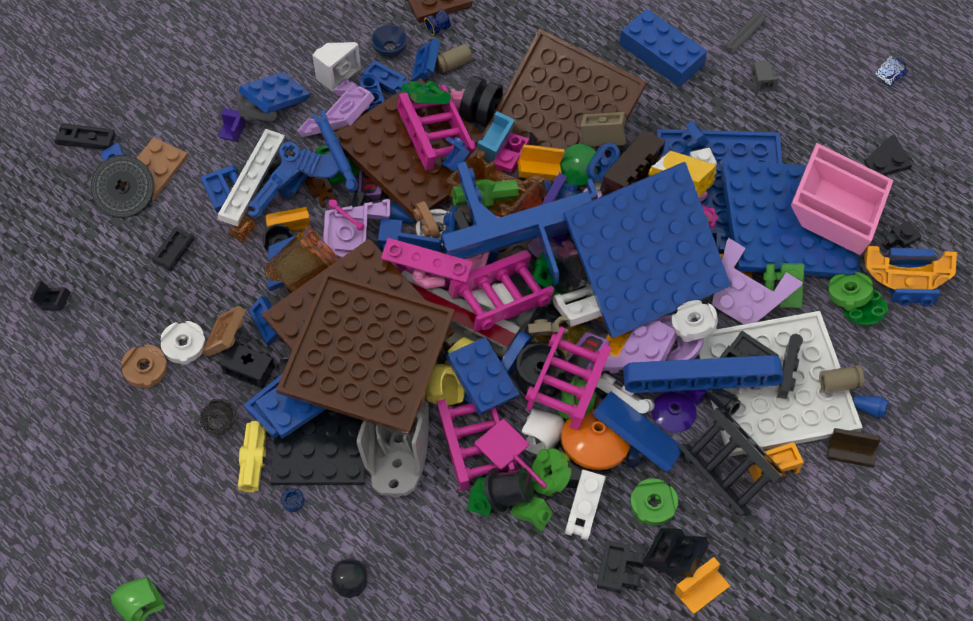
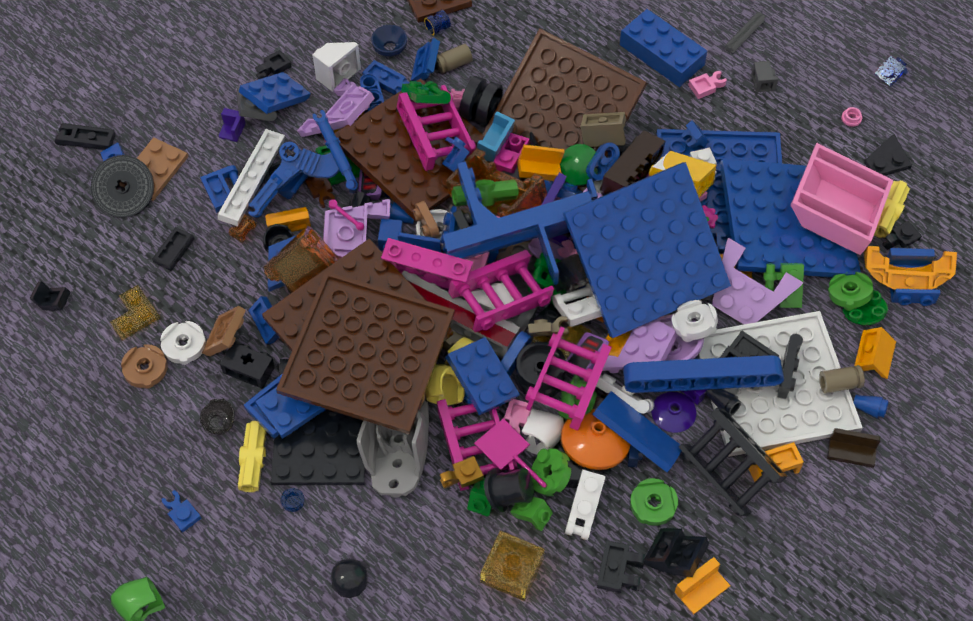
bright pink arm [413,269,445,289] -> none
none -> clear yellow plate [110,285,160,340]
none -> blue plate [162,490,201,533]
none -> black plate [255,50,292,79]
none -> pearl gold plate [440,456,484,488]
none -> clear yellow brick [480,530,545,601]
none -> bright pink plate [504,399,533,435]
none -> bright pink plate [688,71,727,99]
none -> bright pink plate [841,107,862,127]
none -> light orange panel [854,327,896,379]
none -> light yellow piece [874,180,910,238]

